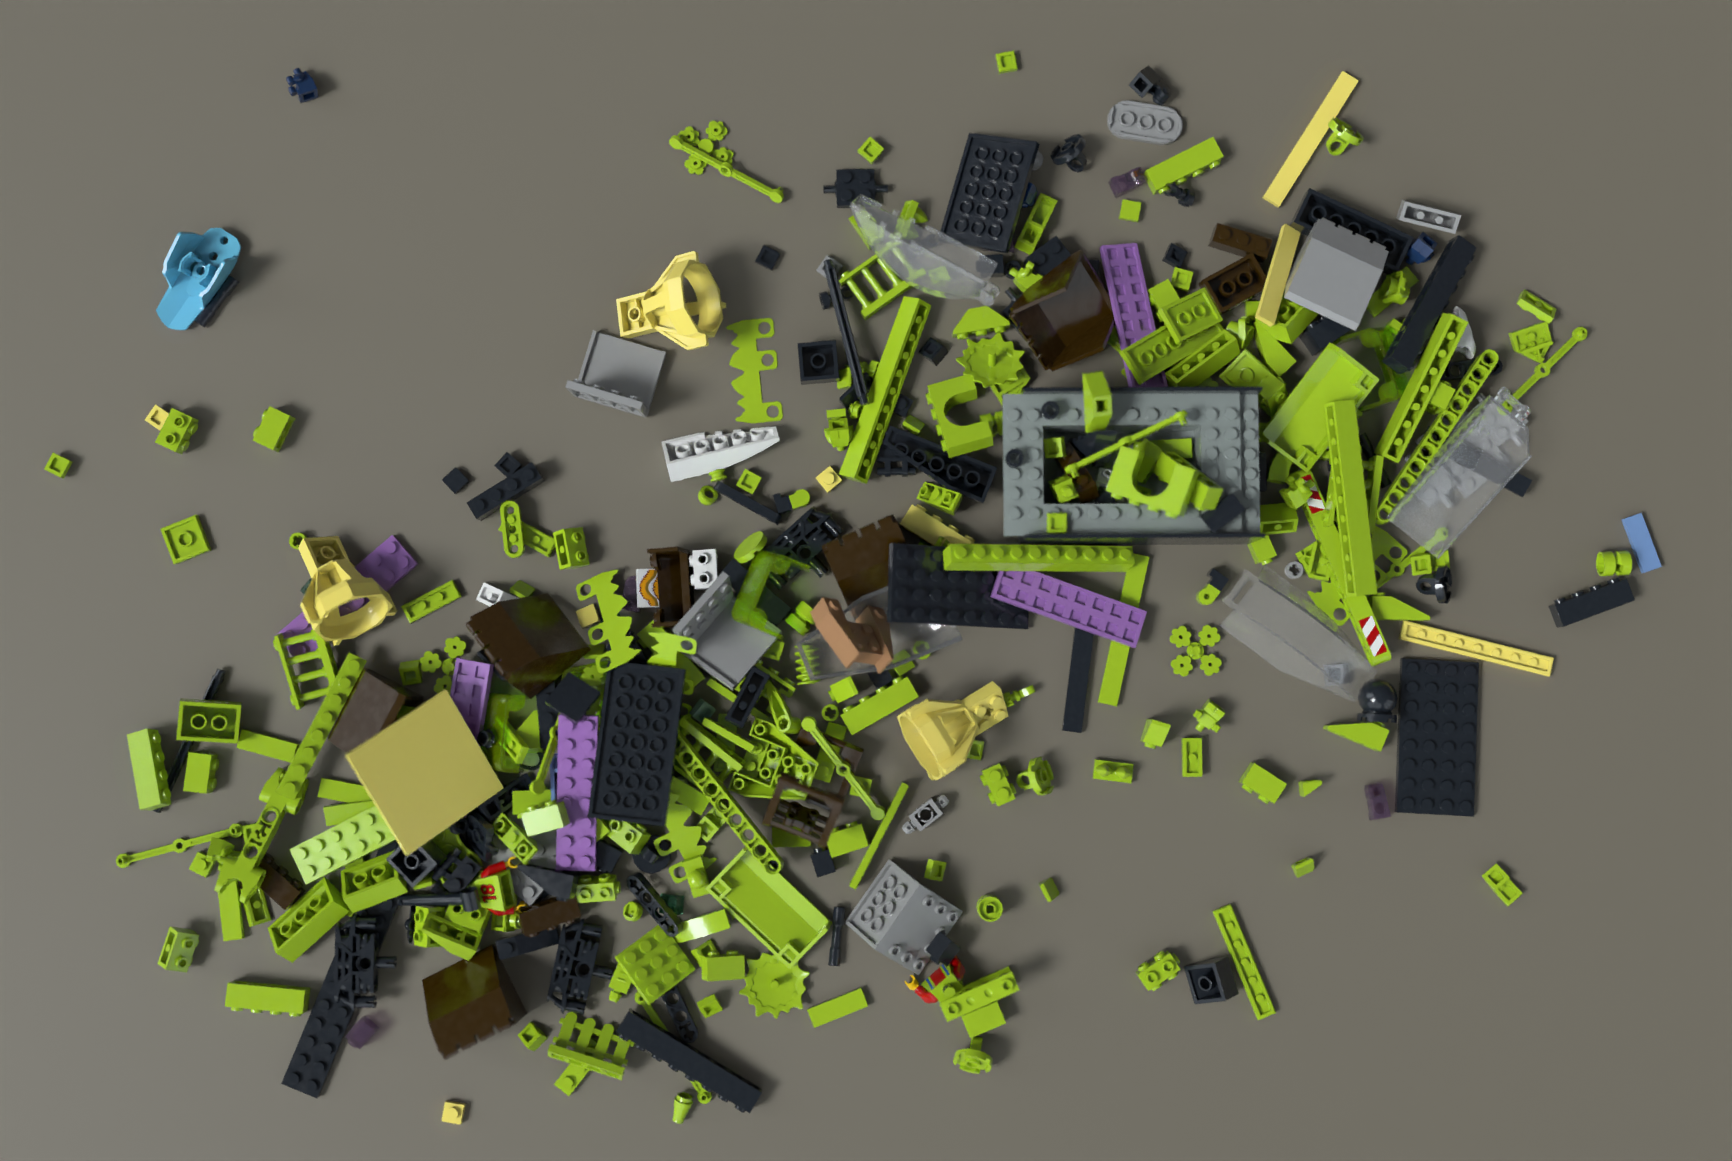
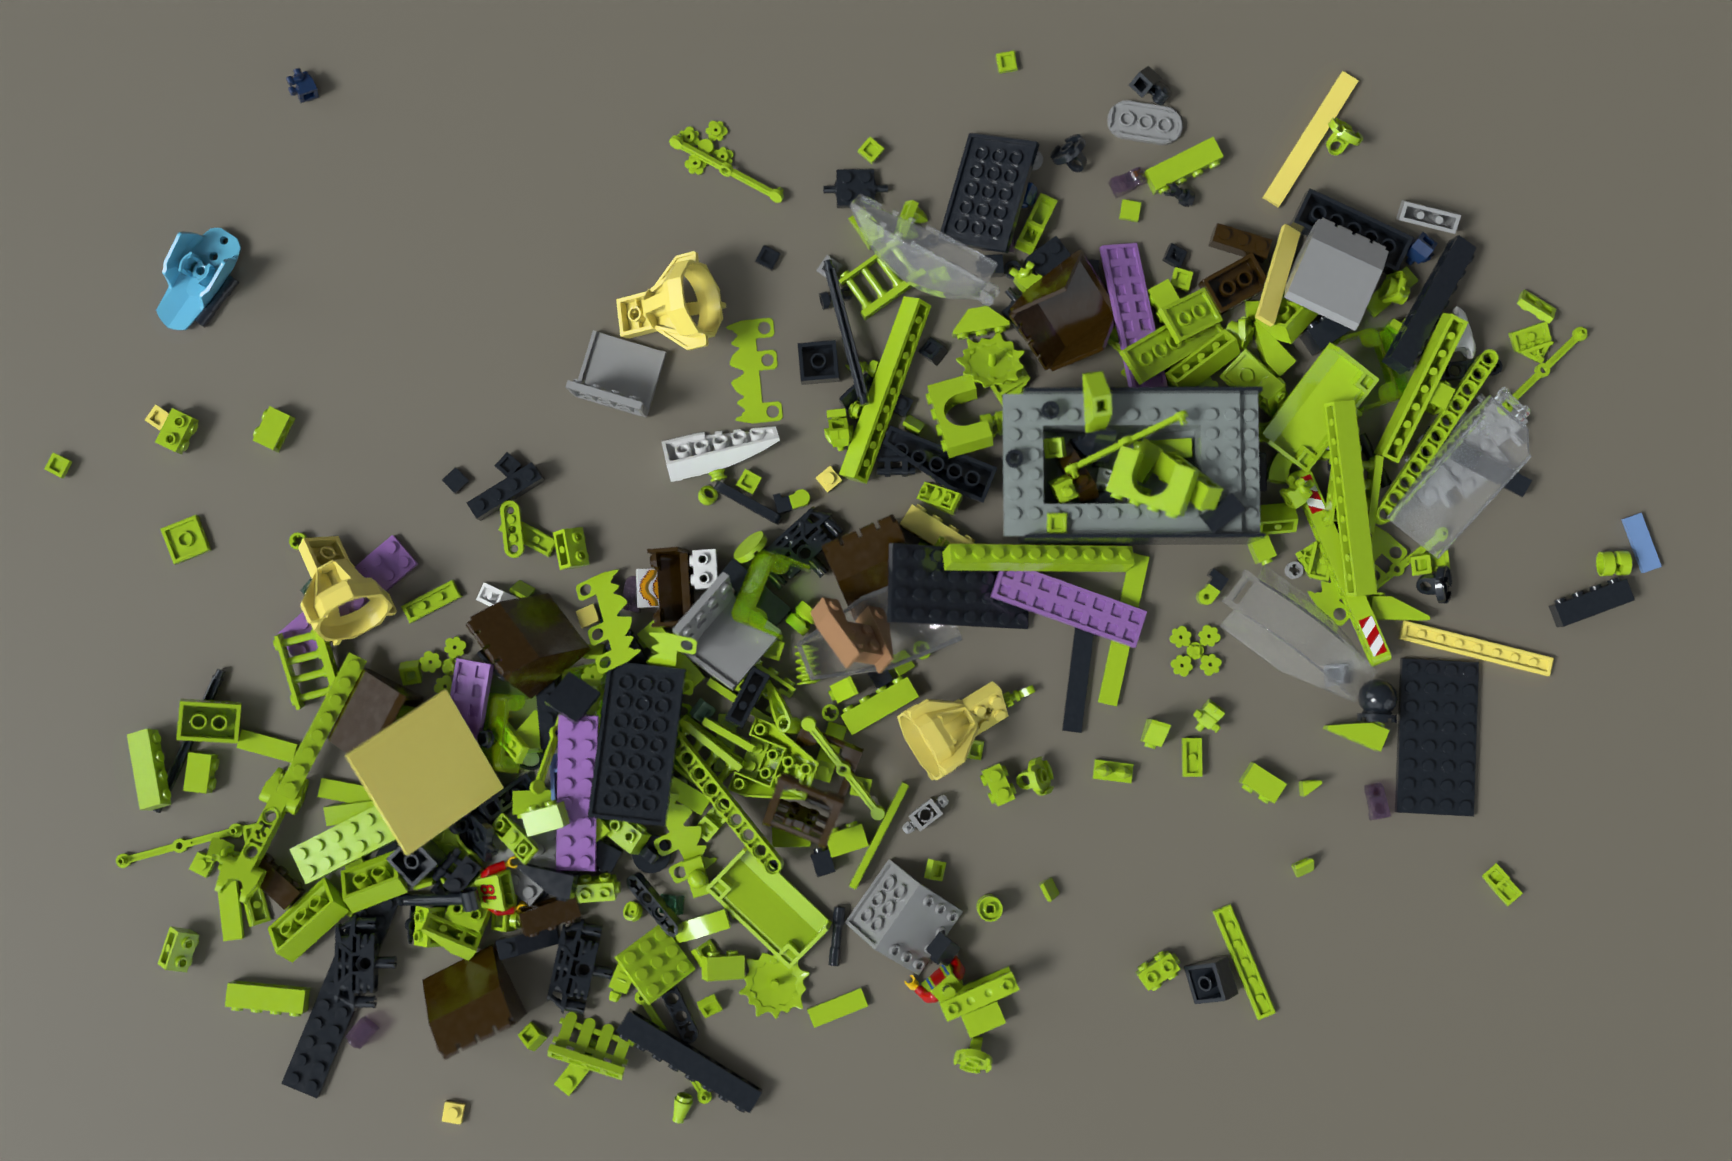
lime slope [837,367,852,389] -> none

